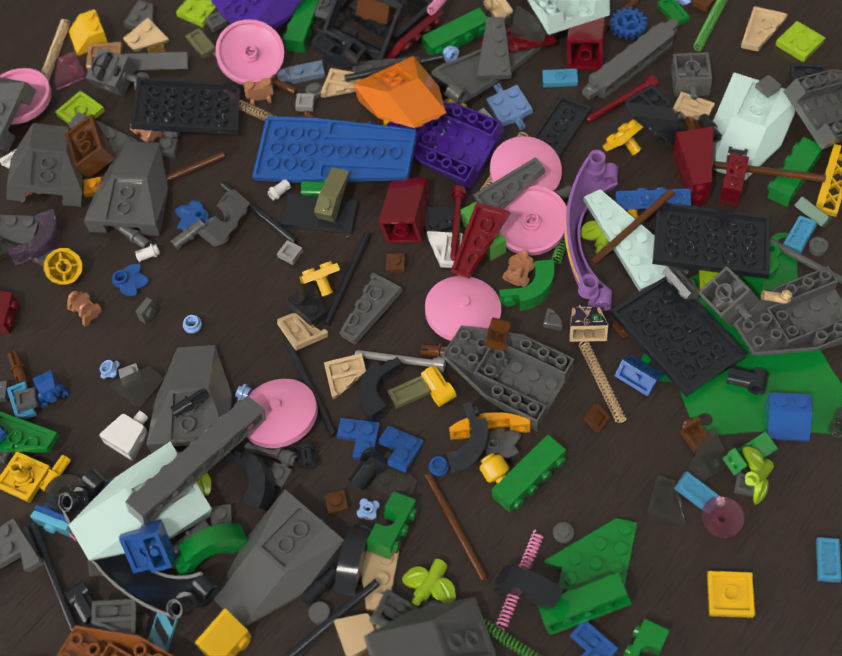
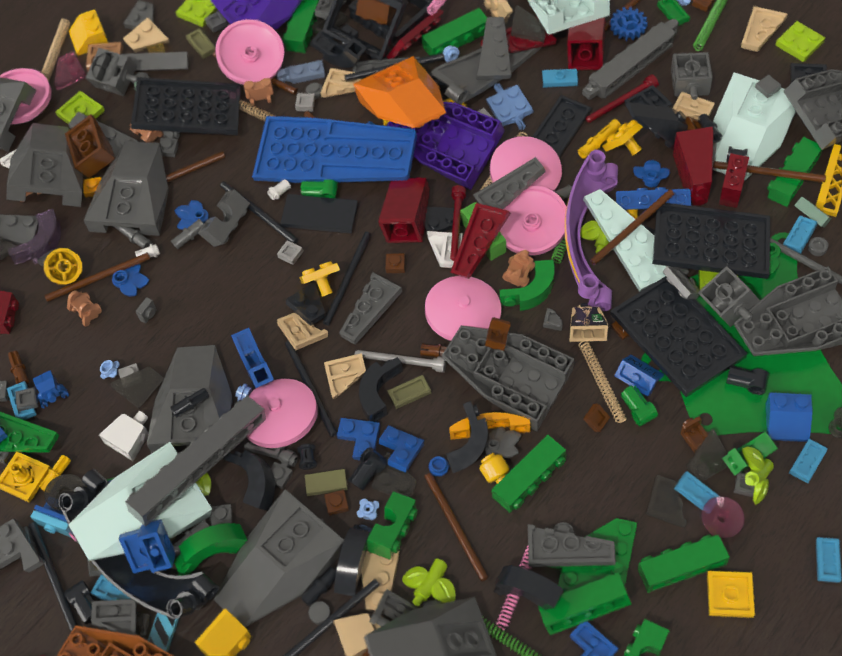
light blue plate [183,315,202,333] -> none
olive slope [314,167,350,222] -> none
yellow piece [421,365,457,407] -> none
tan arm [761,290,793,304] -> none
none -> reddish brown piece [45,252,151,302]
none -> dark azure plate [90,574,131,601]
none -> blue arch [231,328,274,388]
none -> olive tile [305,469,348,496]
none -> dark grey wing [528,524,615,567]
none -> yellow pin [578,119,621,159]
none -> green piece [621,385,658,427]
none -> blue plate [633,160,670,187]
none -> green brick [638,534,730,593]
none -> dark azure plate [789,439,828,483]

